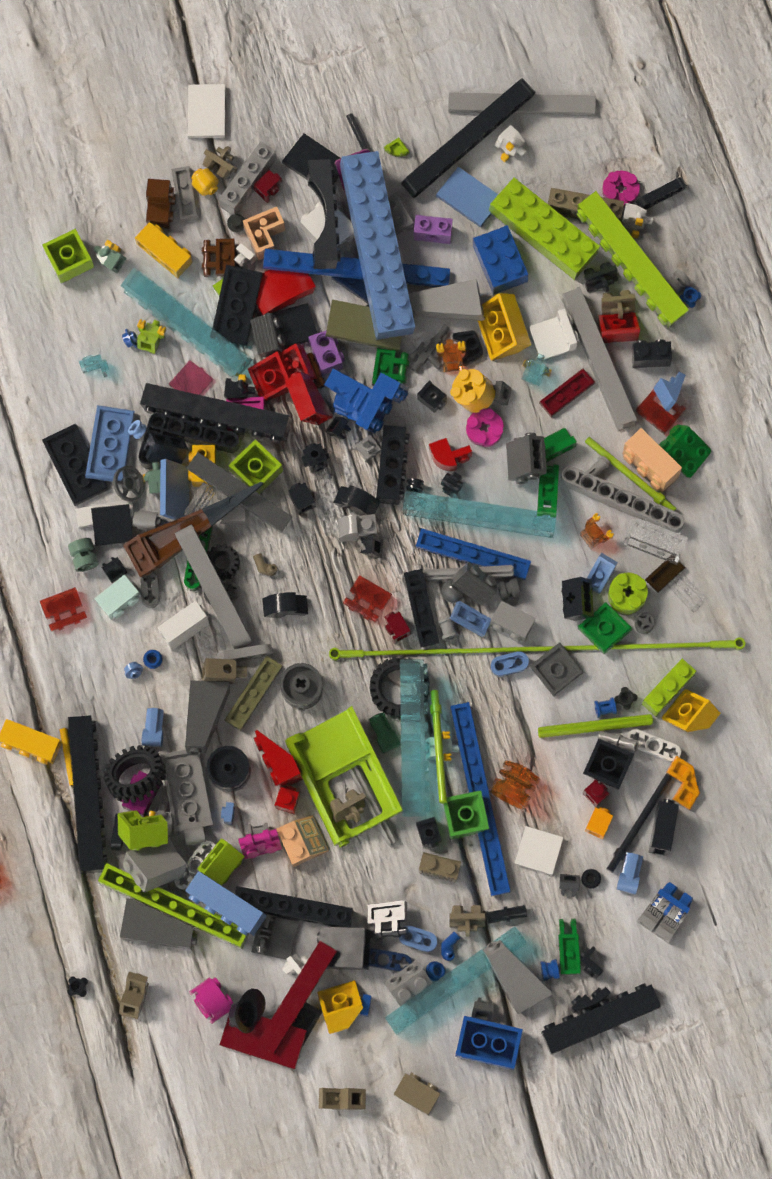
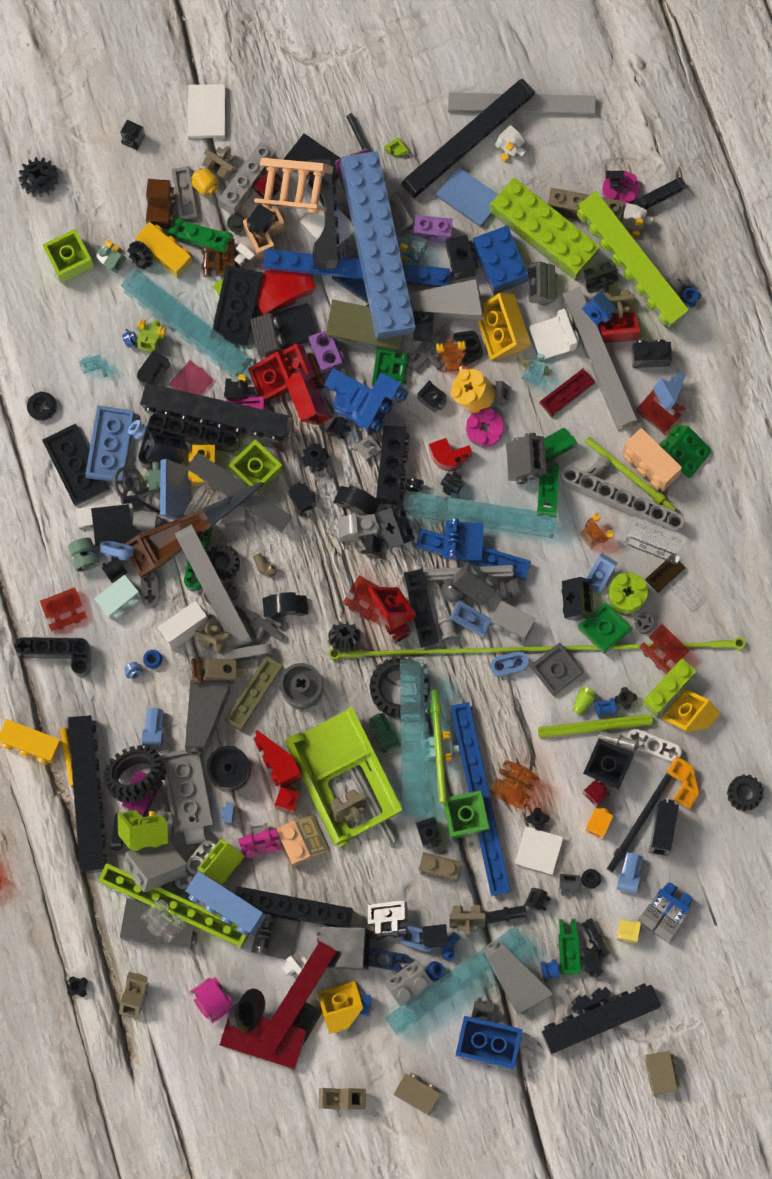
none -> black beam [14,637,91,678]
none -> black gear [18,157,59,197]
none -> black gear [27,392,57,421]
none -> medium blue plate [100,541,134,560]
none -> black brick [120,120,146,151]
none -> black plant [120,487,160,514]
none -> black gear [127,241,153,270]
none -> black leg [137,350,170,387]
none -> clear cylinder [141,898,185,943]
none -> green plate [167,218,234,253]
none -> reddish brown axle [191,657,204,684]
none -> dark tan hips [195,619,232,653]
none -> dark grey piece [235,602,285,645]
none -> black brick [246,203,276,238]
none -> light nougat fence [254,158,333,214]
none -> black gear [328,621,361,654]
none -> red slope [368,587,416,631]
none -> black brick [374,503,415,549]
none -> clear light blue piece [397,234,428,264]
none -> black brick [413,311,434,342]
none -> black brick [419,924,448,948]
none -> blue hinge [443,519,484,561]
none -> black brick [445,235,478,280]
none -> black tile [524,887,551,911]
none -> black plate [526,807,550,831]
none -> dark grey brick [528,261,557,306]
none -> lime cone [572,686,597,716]
none -> blue brick [581,291,616,325]
none -> black pin [581,918,611,959]
none -> black tile [605,170,625,188]
none -> light yellow panel [616,920,641,944]
none -> clear red plate [639,624,689,674]
none -> dark tan brick [644,1051,680,1096]
none -> black tyre [727,774,764,811]

